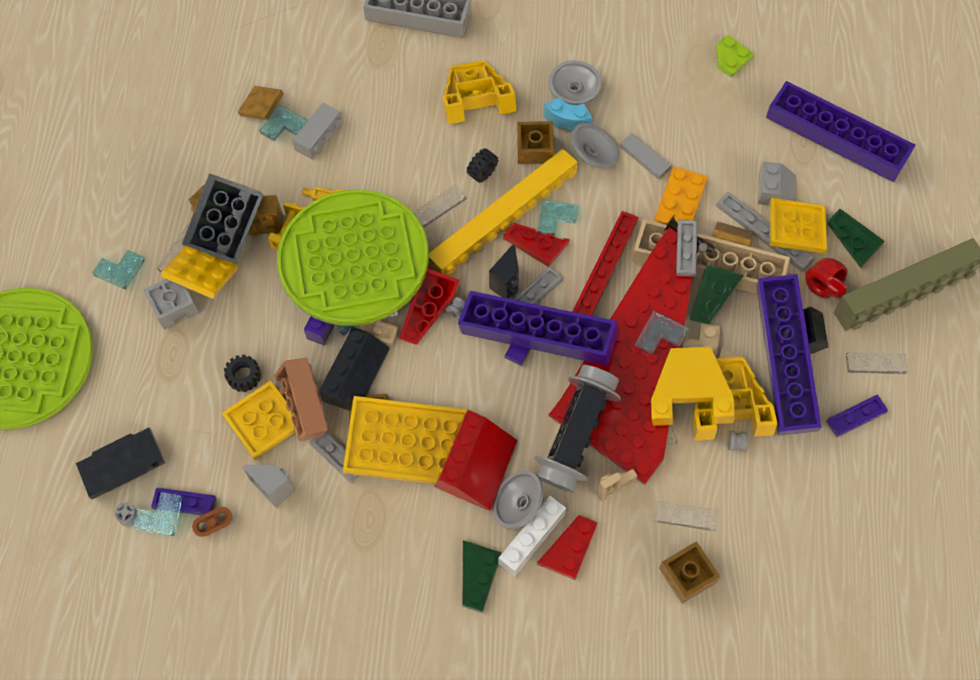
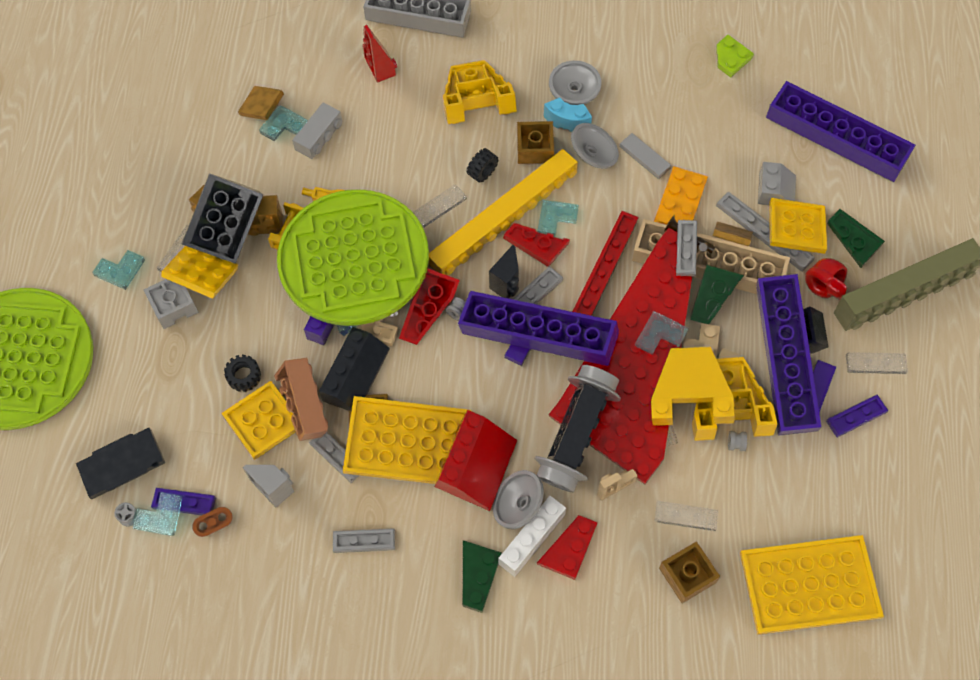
none -> light grey tile [333,529,395,553]
none -> red wedge [362,25,397,83]
none -> yellow plate [740,535,884,635]
none -> dark purple tile [813,360,836,413]

